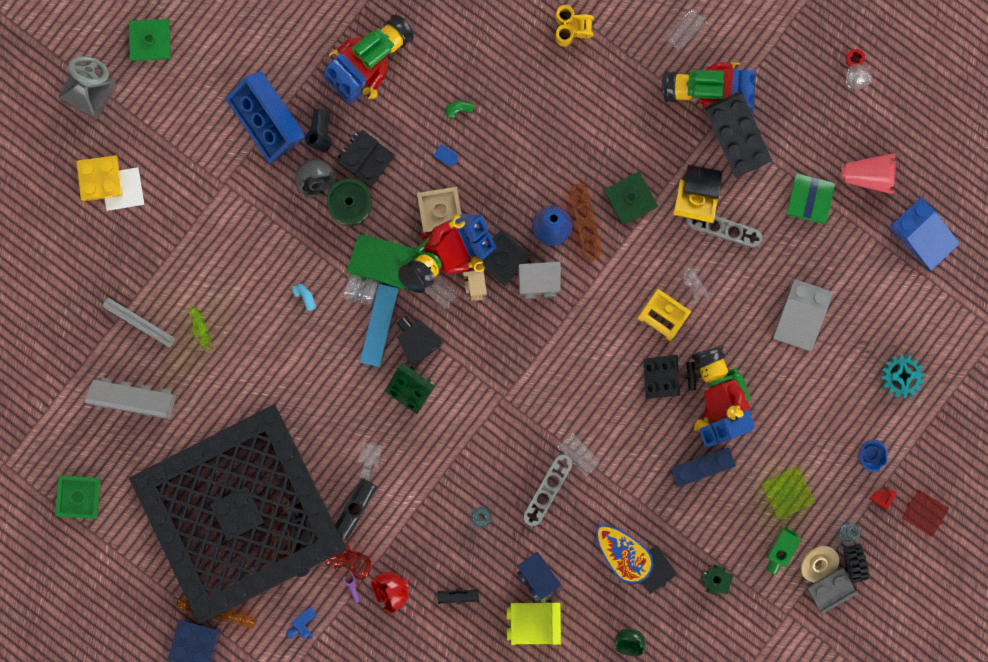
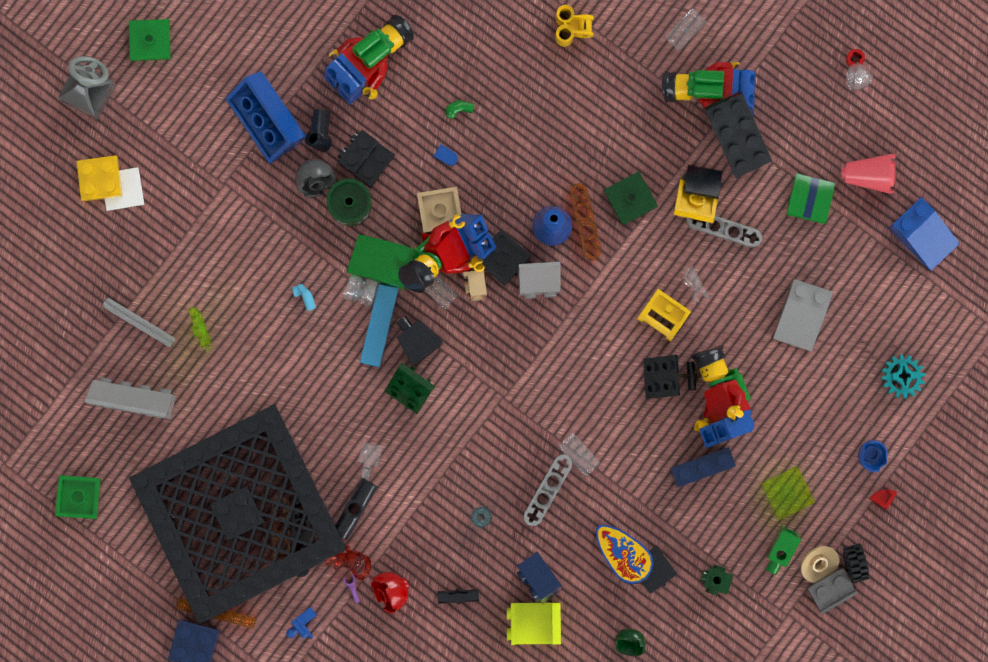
clear light blue cone [840,523,861,543] -> none
clear red piece [902,490,949,537] -> none

